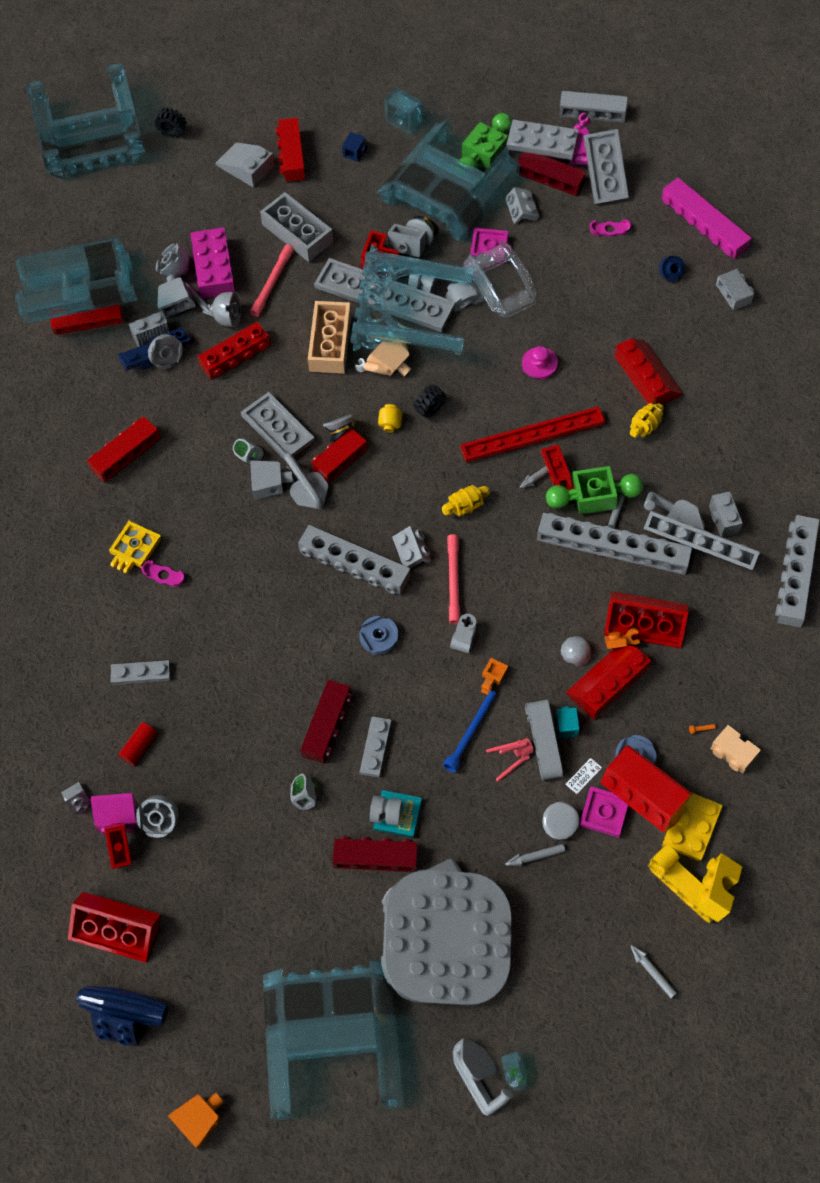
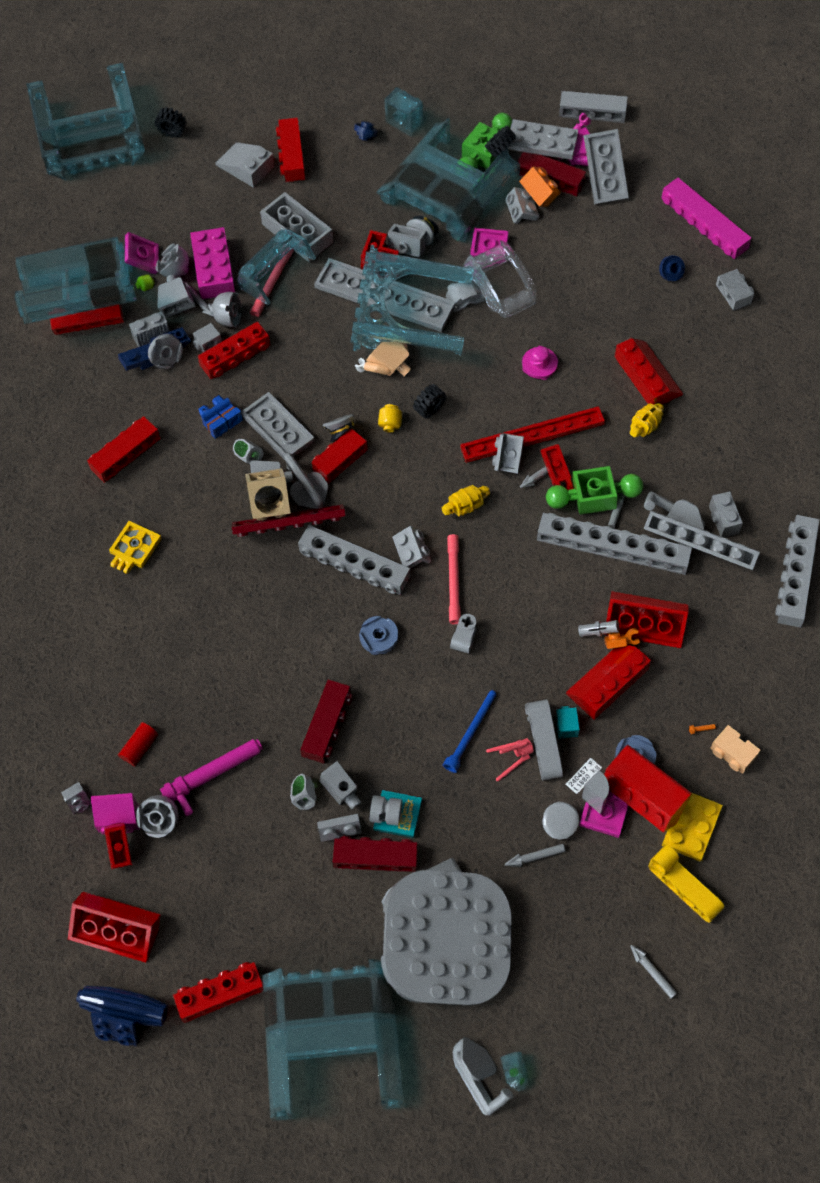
light grey plate [111,660,170,685] -> none
dark pink piece [141,560,184,587] -> none
orange torso [168,1092,224,1150] -> none
light nougat brick [308,301,351,374] -> none
dark blue brick [342,132,367,162] -> none
light grey plate [360,717,391,778] -> none
light grey wheel [408,265,440,294] -> none
orange plate [481,658,508,695] -> none
light grey hair [561,636,592,667] -> none
dark pink piece [590,219,631,237] -> none
yellow arch [697,853,742,922] -> none
none -> dark pink plate [125,232,159,274]
none -> lime piece [136,275,155,291]
none -> dark pink cylinder [160,739,263,816]
none -> red brick [173,962,265,1023]
none -> light grey brick [193,323,222,352]
none -> blue hips [198,395,243,439]
none -> dark red plate [231,504,345,537]
none -> clear light blue windscreen [237,229,316,305]
none -> tan brick [245,468,290,521]
none -> light grey bracket [317,814,362,842]
none -> light grey torso [320,761,361,810]
none -> dark blue plate [354,121,378,141]
none -> black tyre [485,126,517,157]
none -> light grey bracket [492,433,524,474]
none -> orange brick [519,167,561,207]
none -> light grey pin [578,620,620,637]
none -> light grey brick [582,770,609,814]

